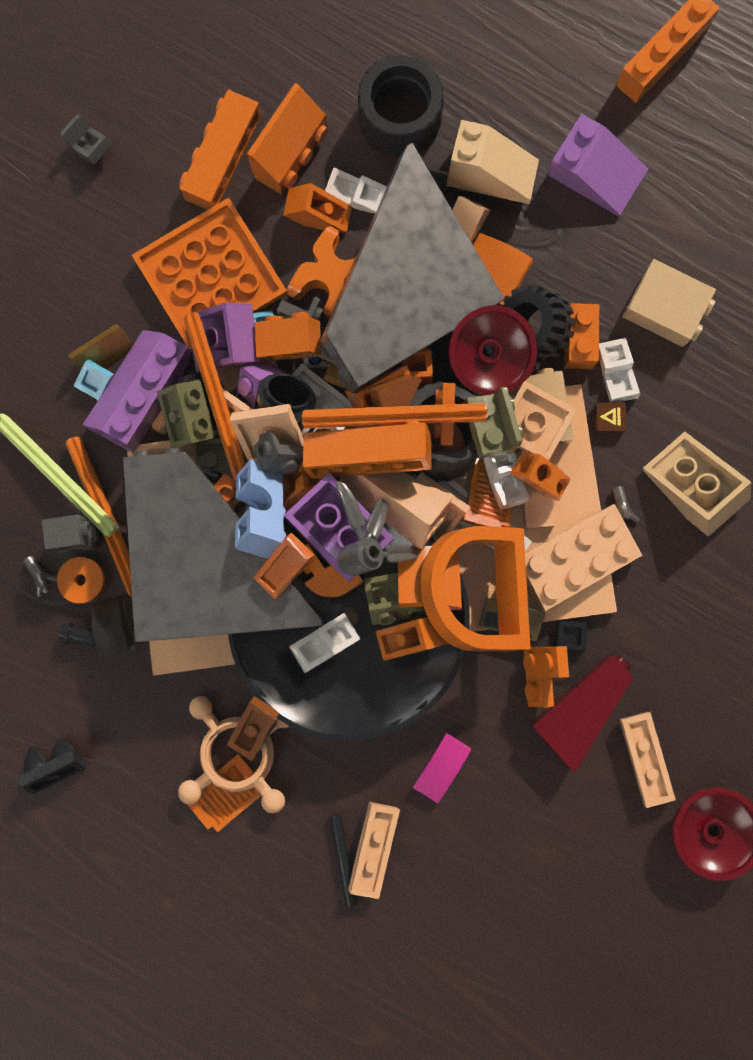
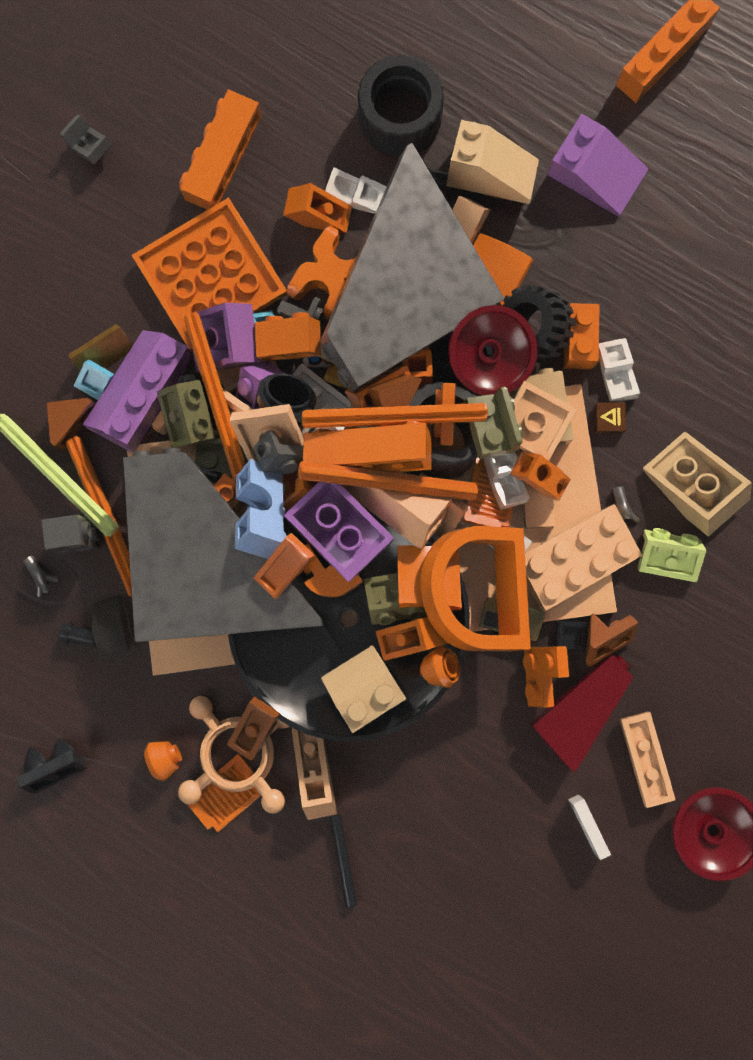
orange piece [57,557,106,604] -> none
orange slope [247,83,328,195] -> none
white slope [289,613,360,673] -> none
dark grey plant [335,482,419,576] -> none
light nougat plate [348,802,400,899] -> none
dark pink slope [413,733,471,803] -> none
tan brick [622,259,716,347] -> none
none -> dark orange slope [47,398,96,451]
none -> orange cone [144,741,182,781]
none -> light nougat slope [292,728,337,820]
none -> orange axle [298,461,478,501]
none -> tan slope [321,645,406,733]
none -> orange cone [420,646,460,688]
none -> white tile [568,794,611,860]
none -> dark orange slope [586,613,639,667]
none -> yellowish green bracket [637,528,706,583]

